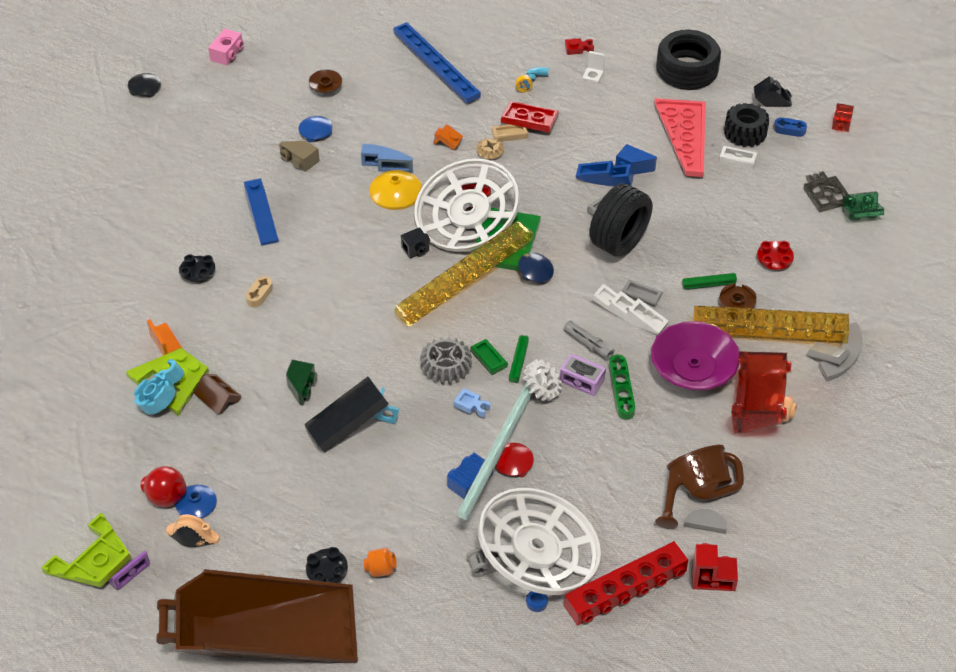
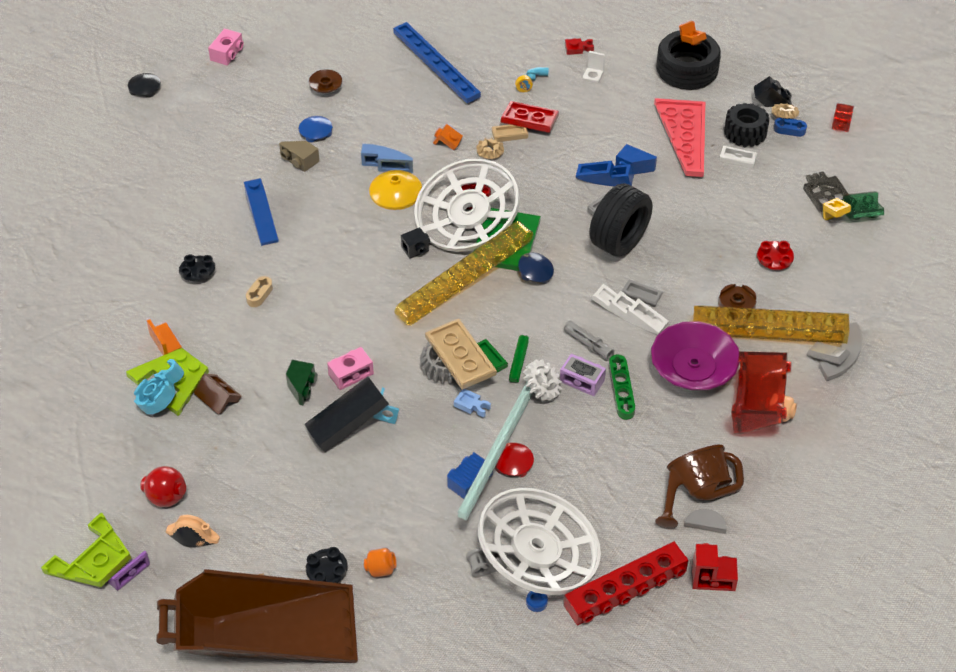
blue dish [175,484,217,519] -> none
green axle [682,273,737,289] -> none
none -> bright pink brick [327,347,374,390]
none -> tan tile [425,319,497,390]
none -> orange bracket [679,21,707,45]
none -> tan gear [772,103,799,119]
none -> yellow bracket [823,198,851,220]

